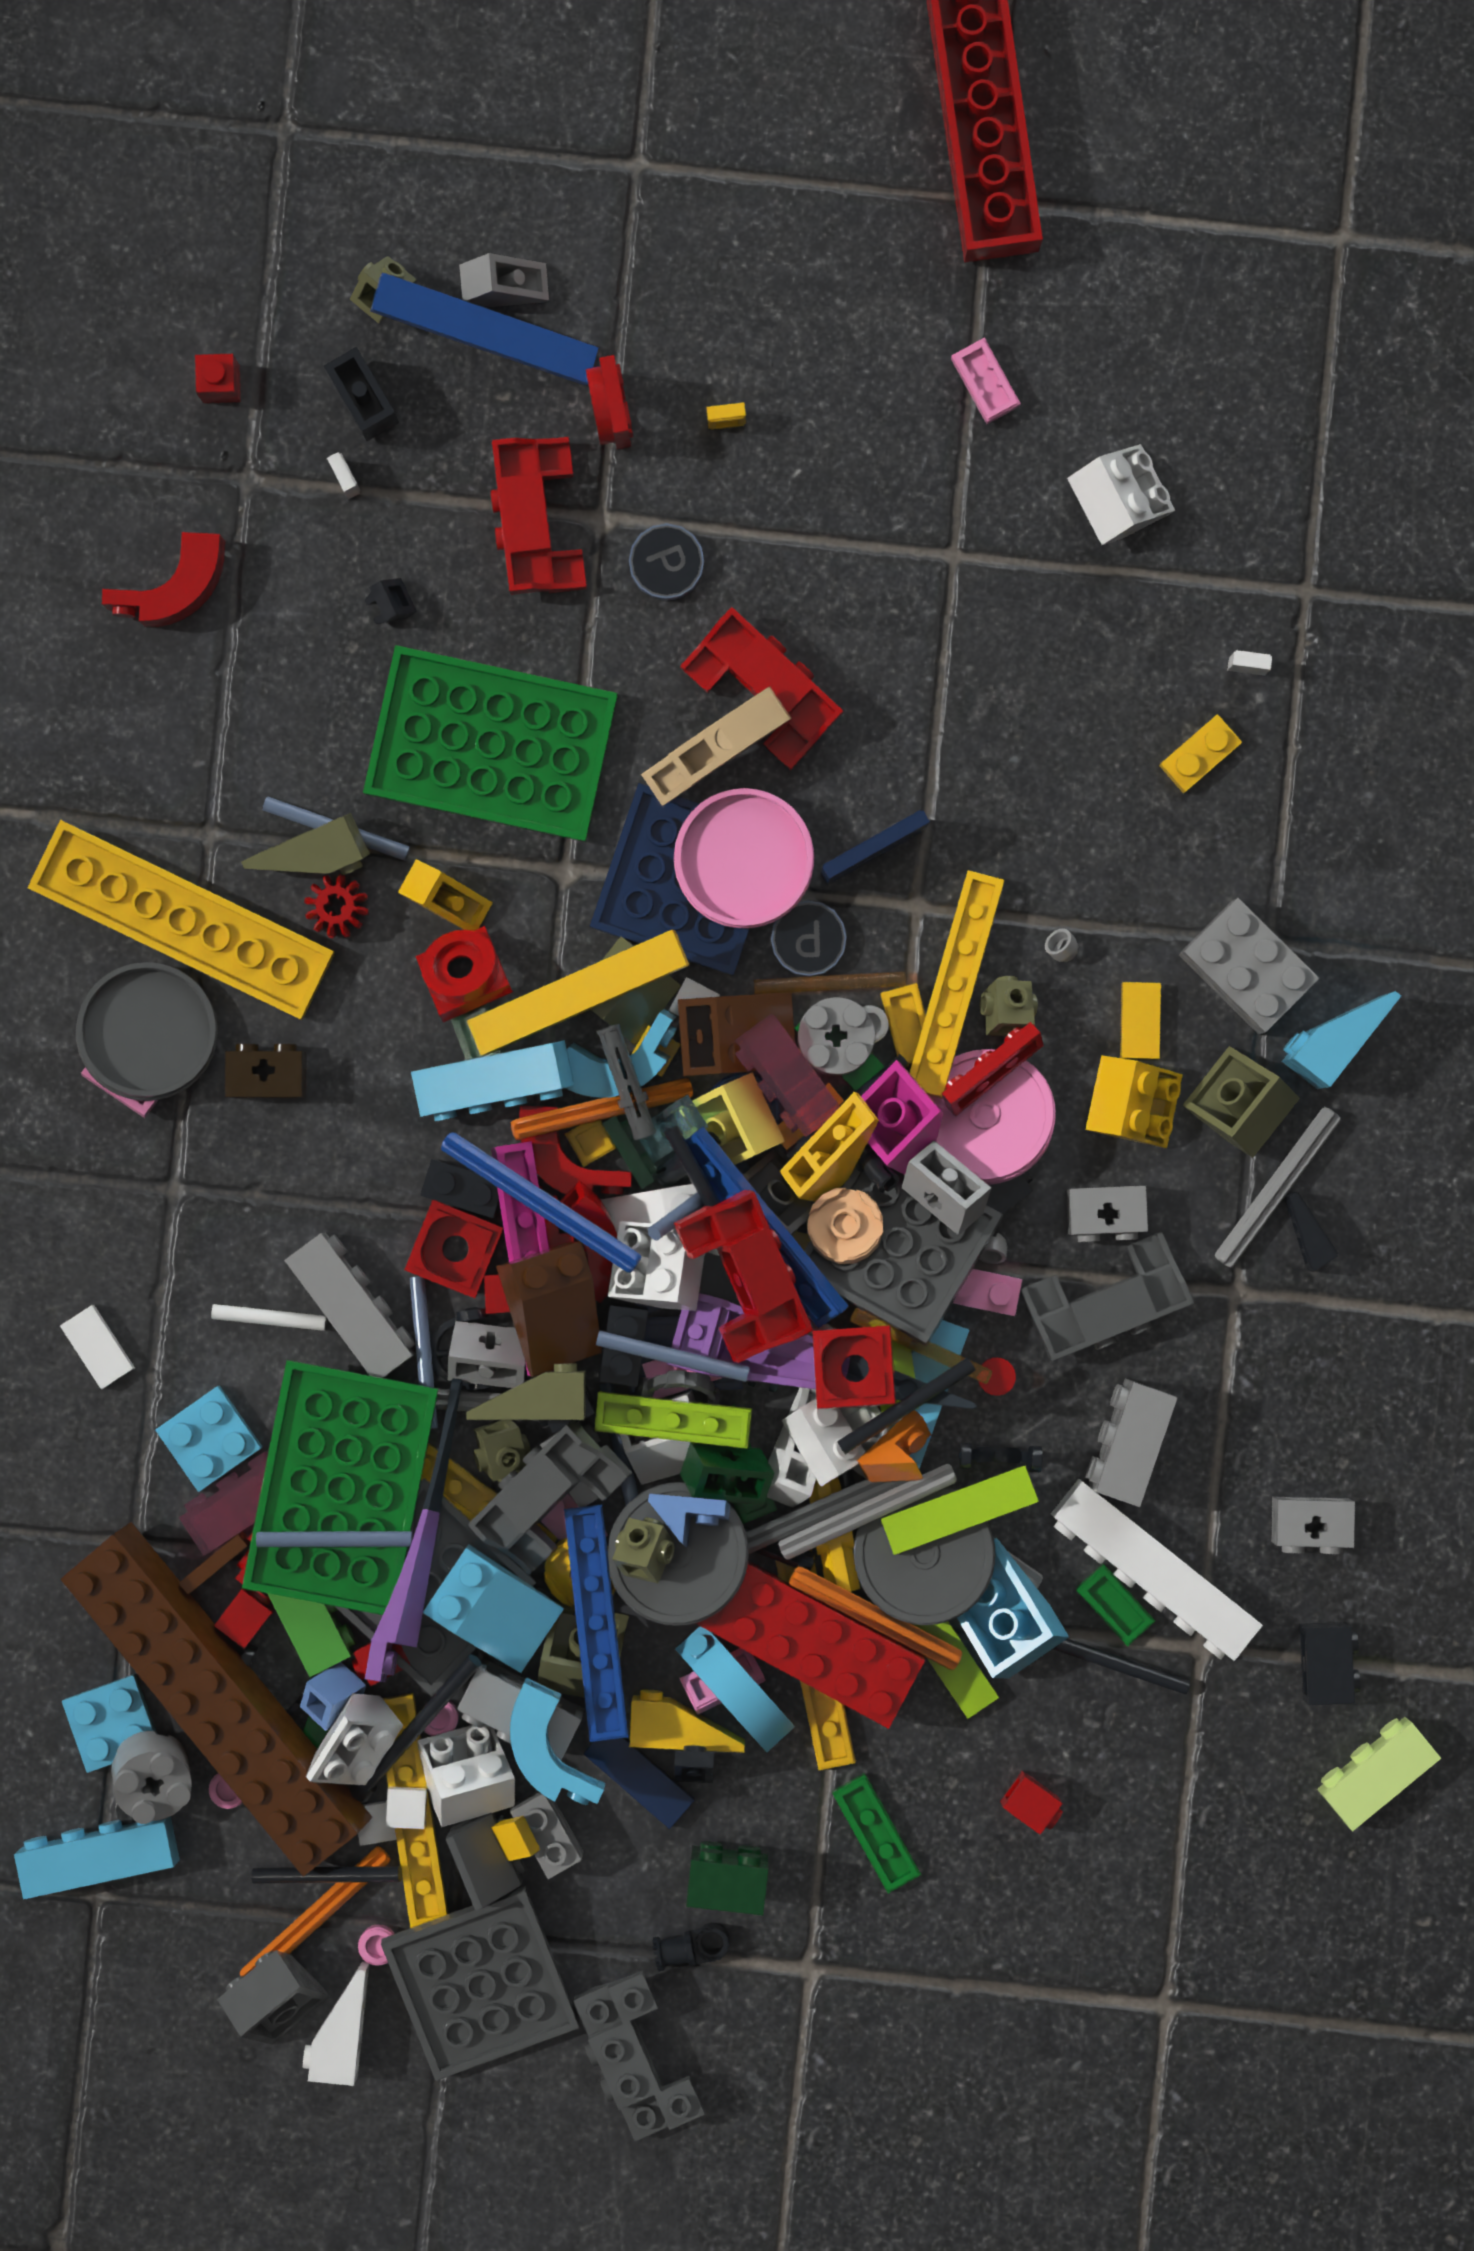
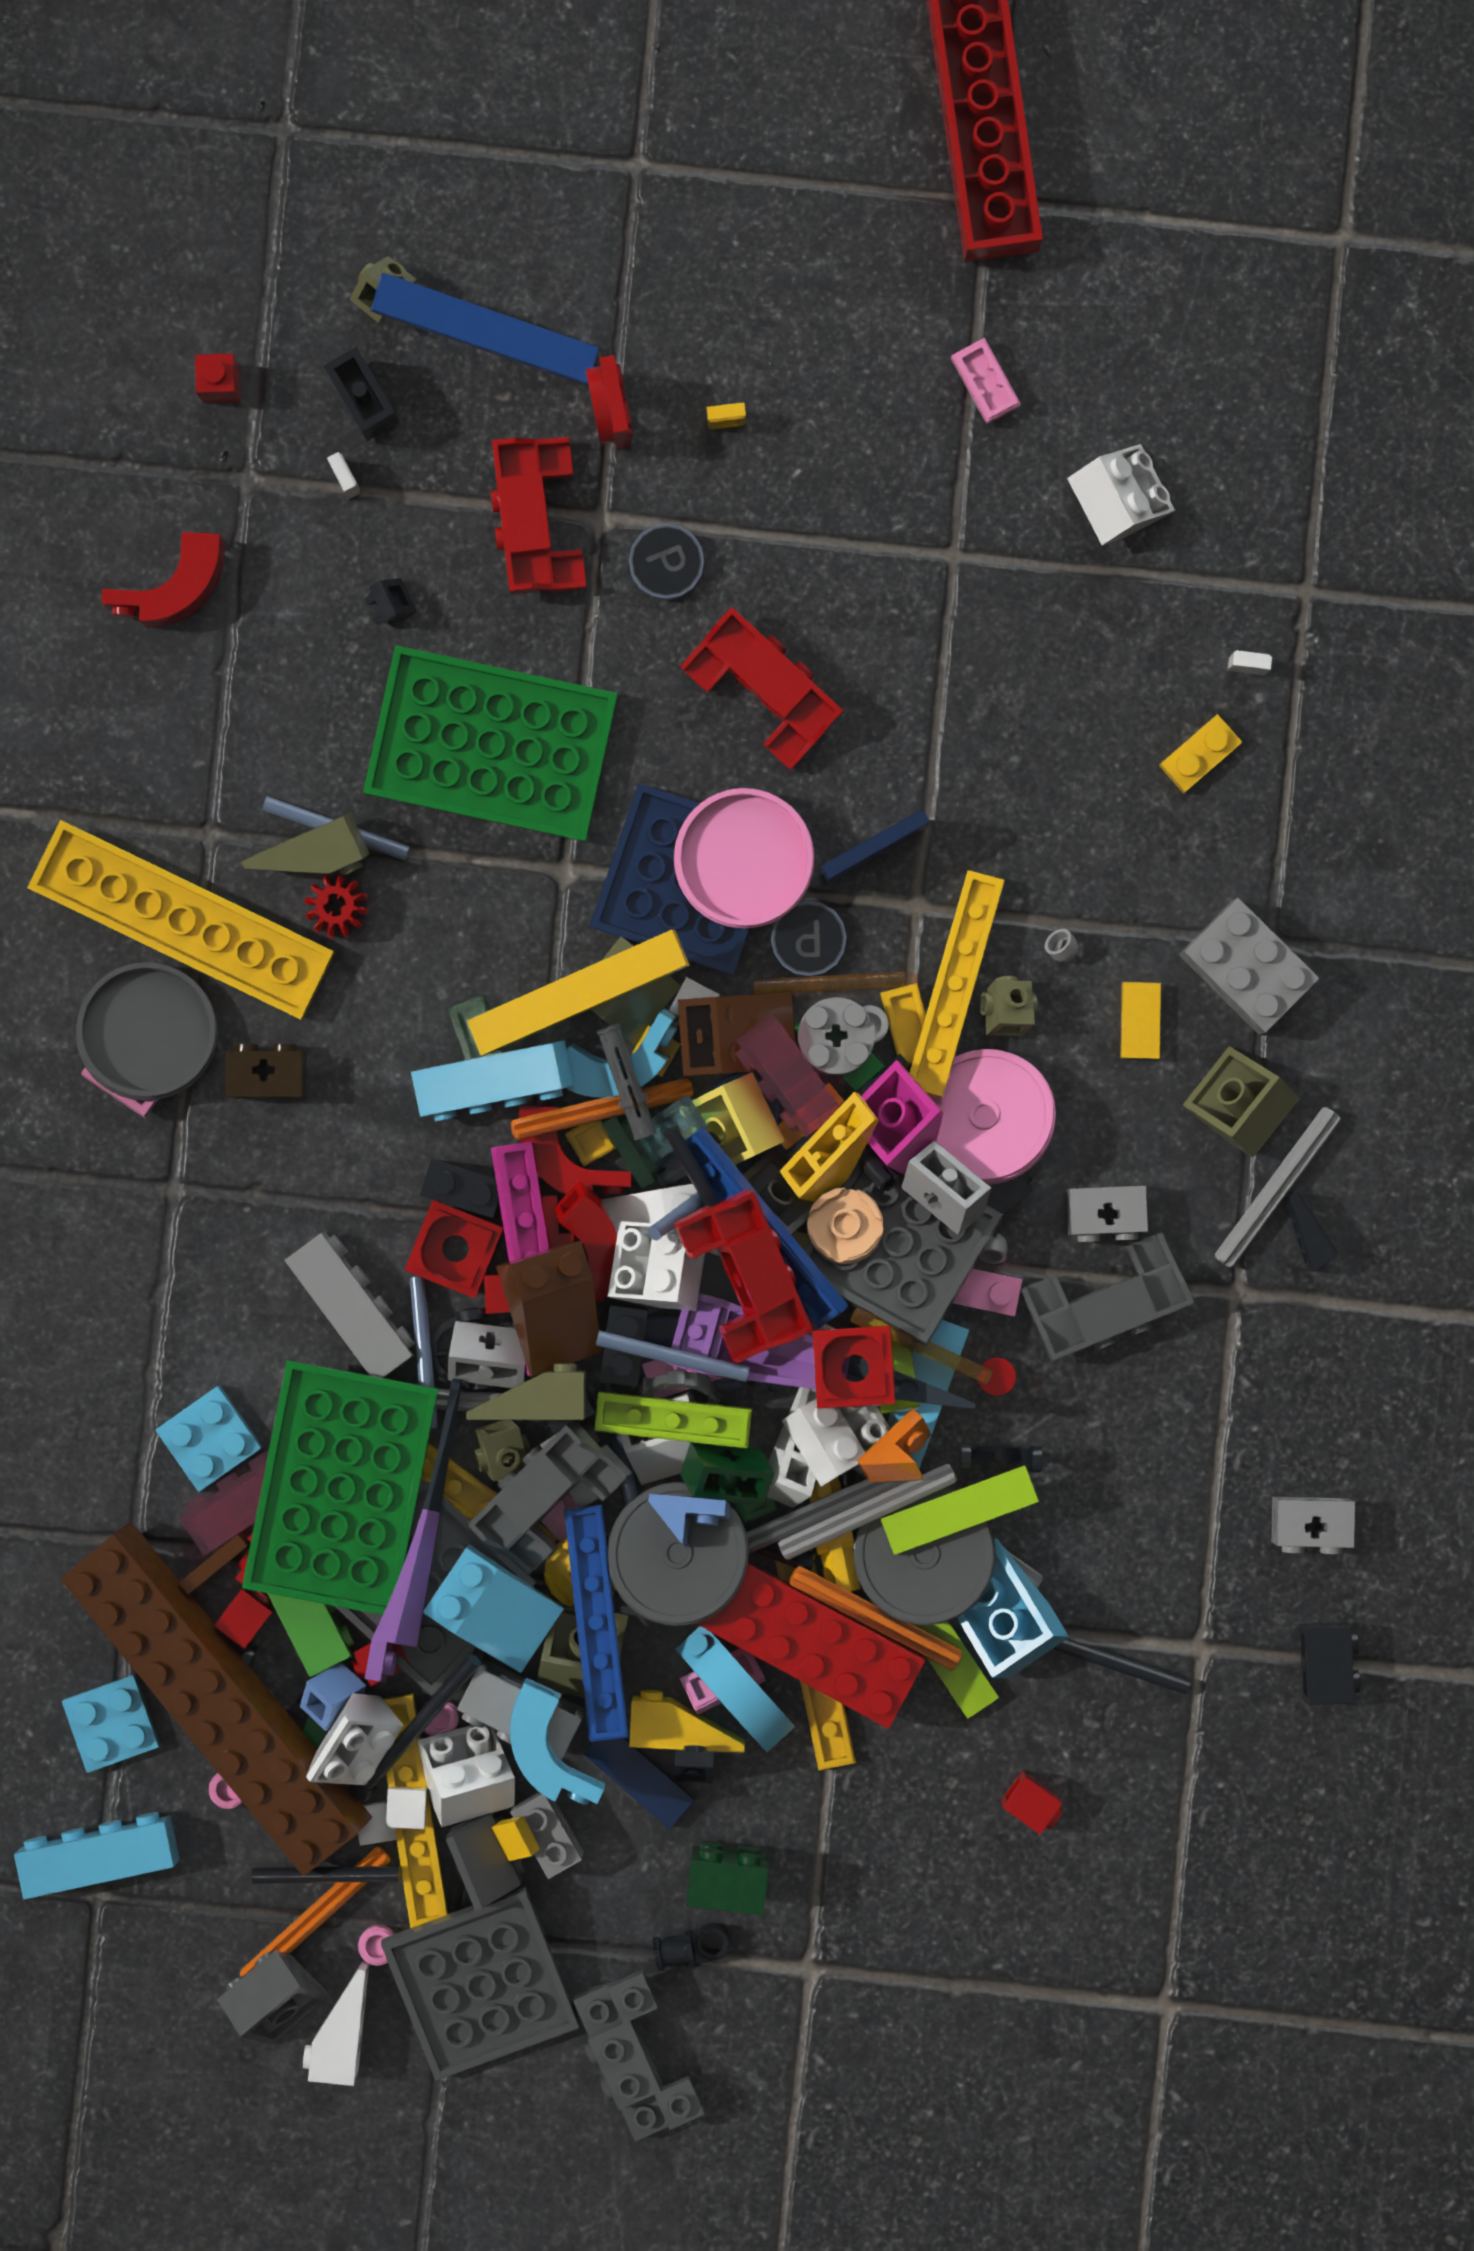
white tile [60,1305,135,1389] -> none
light grey brick [111,1731,192,1824] -> none
white bar [211,1304,327,1331] -> none
sand blue bar [256,1531,413,1547] -> none
yellow slope [398,859,493,931] -> none
red piece [415,926,513,1023] -> none
blue axle [441,1132,641,1273] -> none
light grey slope [459,253,549,307] -> none
olive brick [612,1517,675,1584] -> none
tan slope [641,687,792,806] -> none
green tile [832,1773,921,1894] -> none
black bar [837,1357,976,1455] -> none
red plate [941,1022,1044,1117] -> none
white brick [1051,1479,1263,1661] -> none
green tile [1075,1564,1155,1647] -> none
yellow slope [1085,1055,1183,1148] -> none
light grey brick [1085,1378,1178,1507] -> none
medium azure slope [1281,991,1401,1089] -> none
yellowish green brick [1317,1717,1441,1832] -> none

